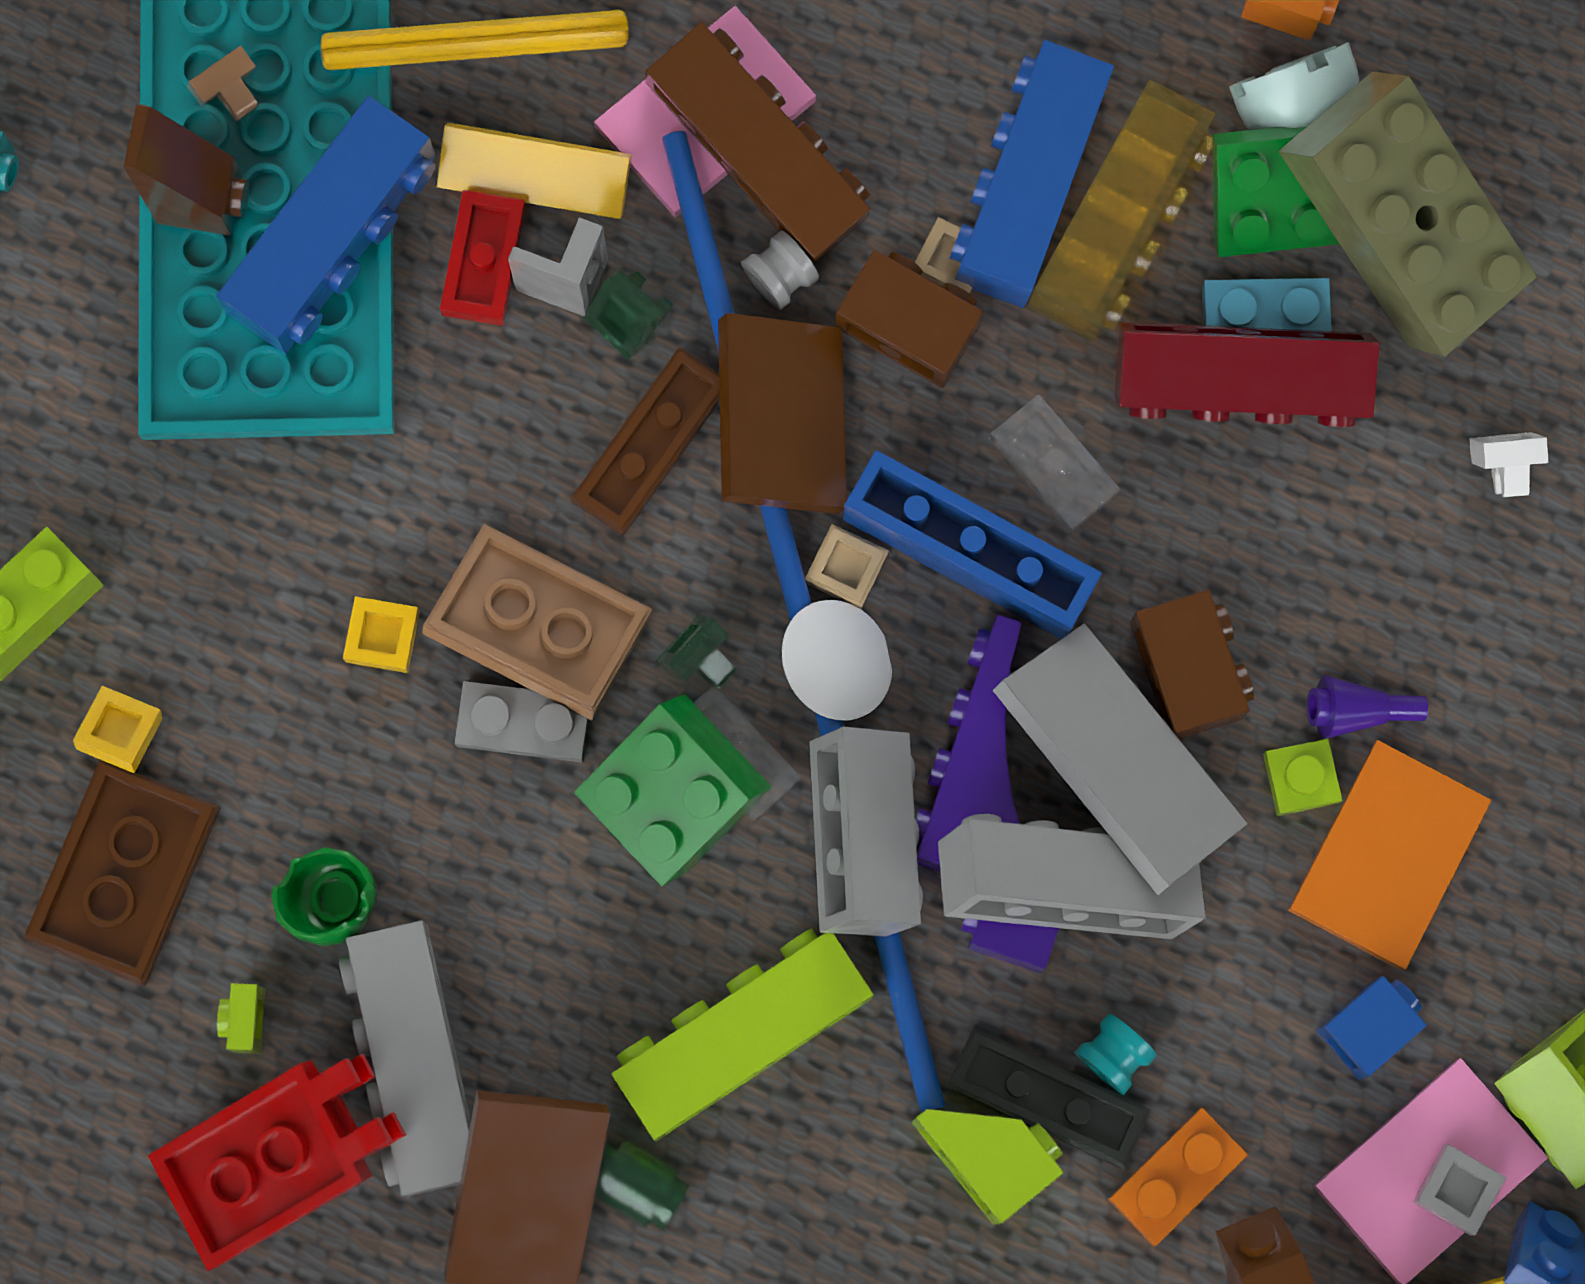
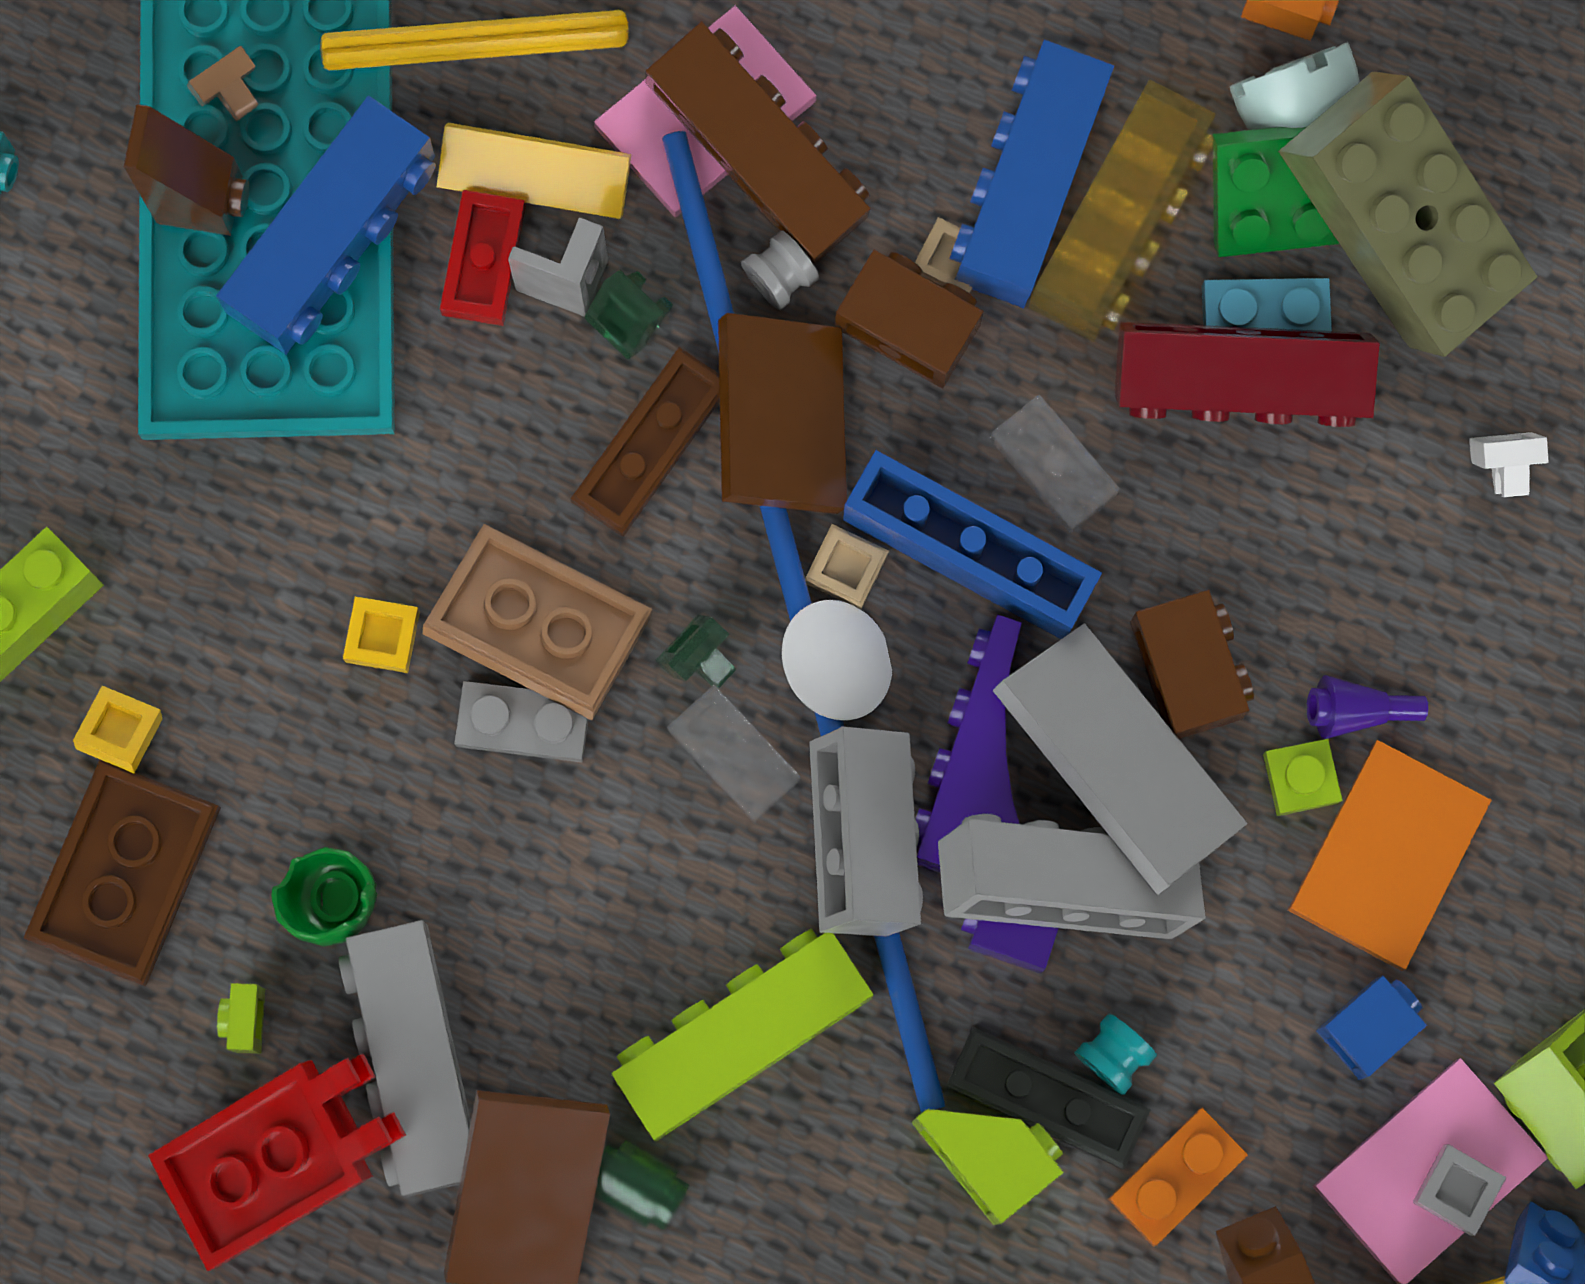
green brick [574,694,772,887] -> none

